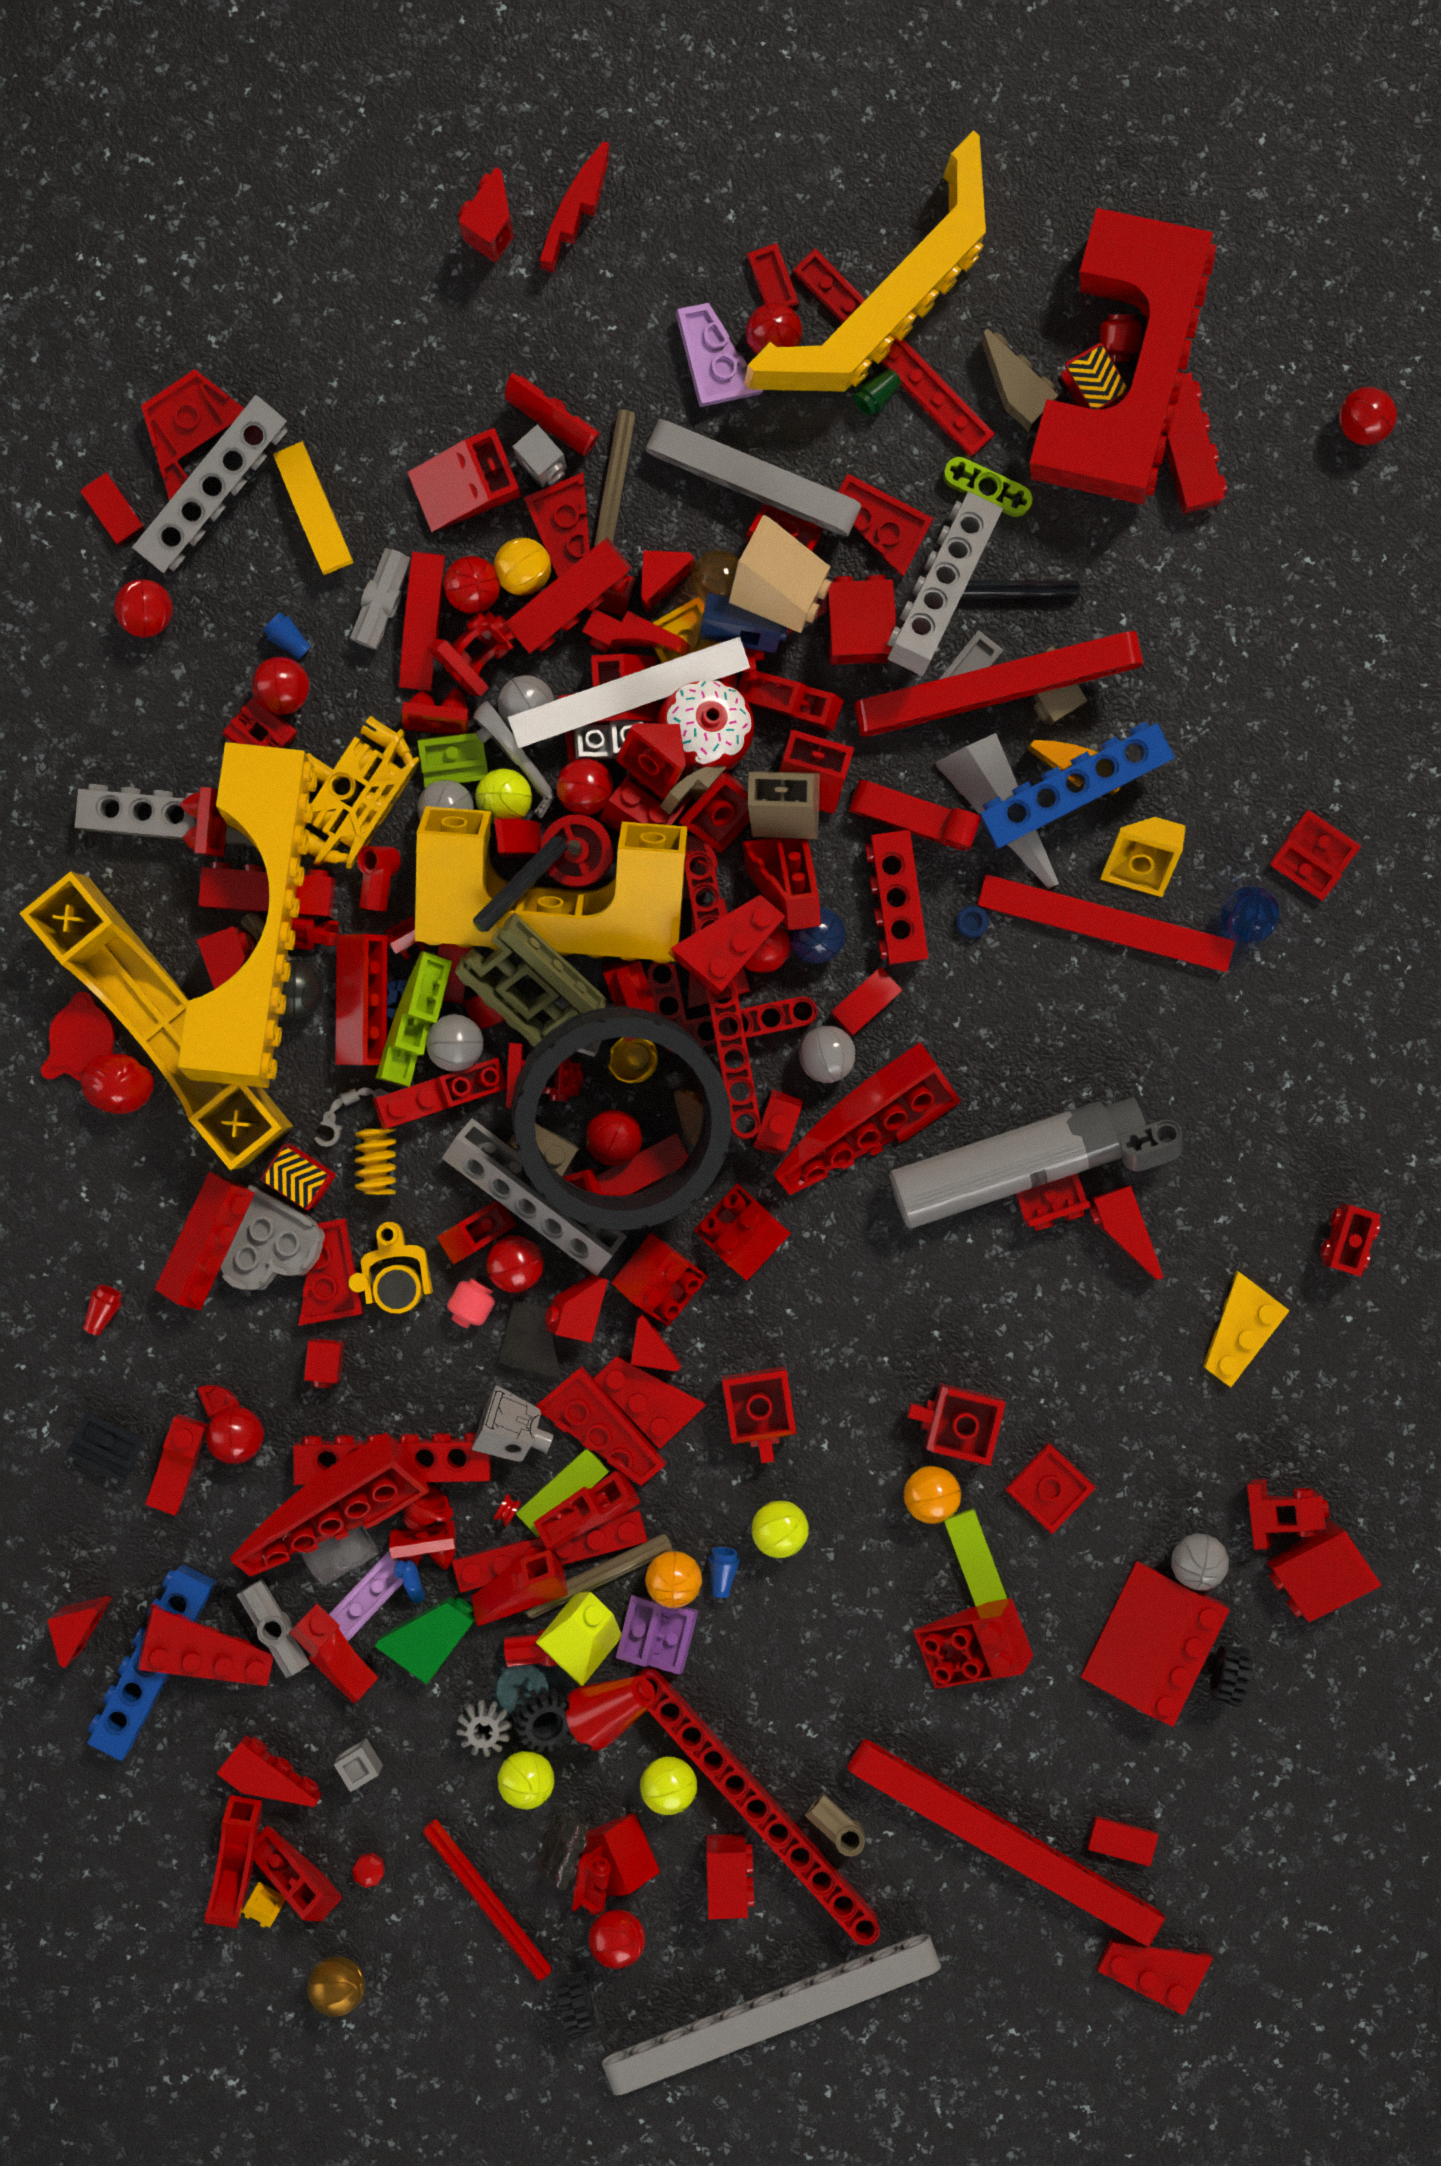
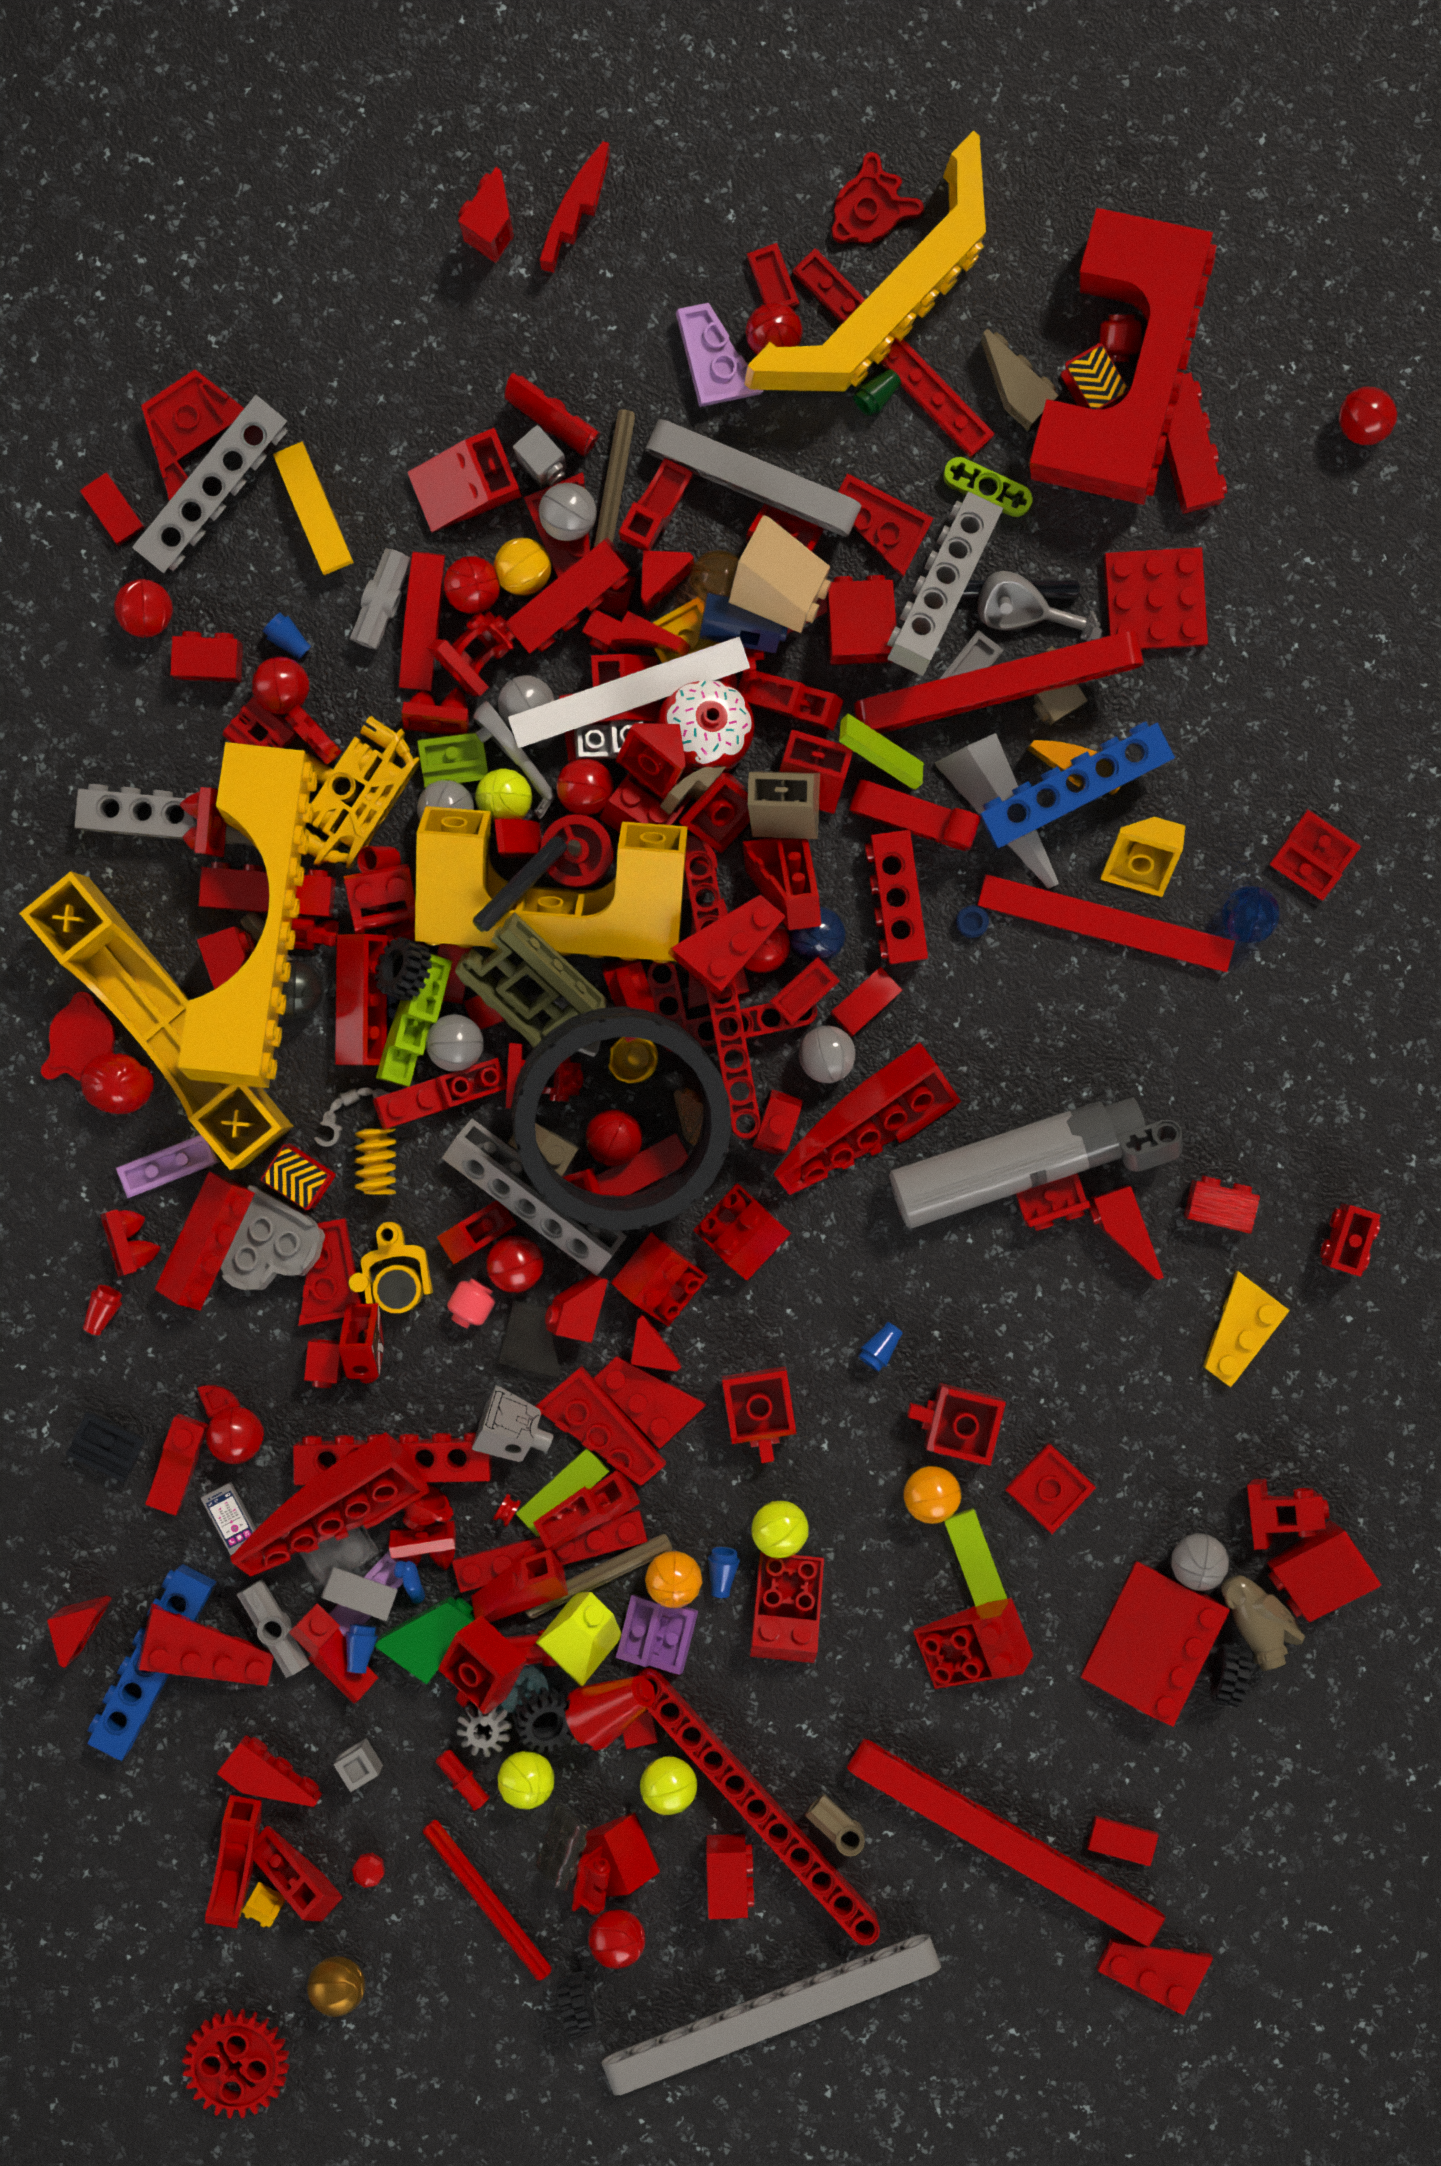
none -> red tile [100,1209,160,1277]
none -> lavender tile [116,1135,220,1198]
none -> red brick [170,631,243,683]
none -> red gear [182,2009,289,2119]
none -> tile [201,1482,256,1555]
none -> red plate [285,704,343,765]
none -> light grey slope [321,1566,398,1621]
none -> red torso [339,1303,384,1383]
none -> red plate [343,864,416,934]
none -> blue cone [346,1624,378,1673]
none -> black tyre [374,937,432,1001]
none -> red axle [436,1750,490,1811]
none -> red hinge [438,1615,527,1714]
none -> light grey piece [539,483,597,541]
none -> red arch [619,458,693,551]
none -> red tile [623,1710,658,1749]
none -> red slope [750,1551,824,1663]
none -> red tile [770,957,840,1025]
none -> red tile [831,152,924,244]
none -> lime tile [839,714,924,790]
none -> blue cone [858,1322,903,1372]
none -> light grey piece [977,571,1102,641]
none -> red plate [1104,547,1208,650]
none -> red brick [1183,1176,1260,1234]
none -> dark tan animal [1221,1575,1305,1671]

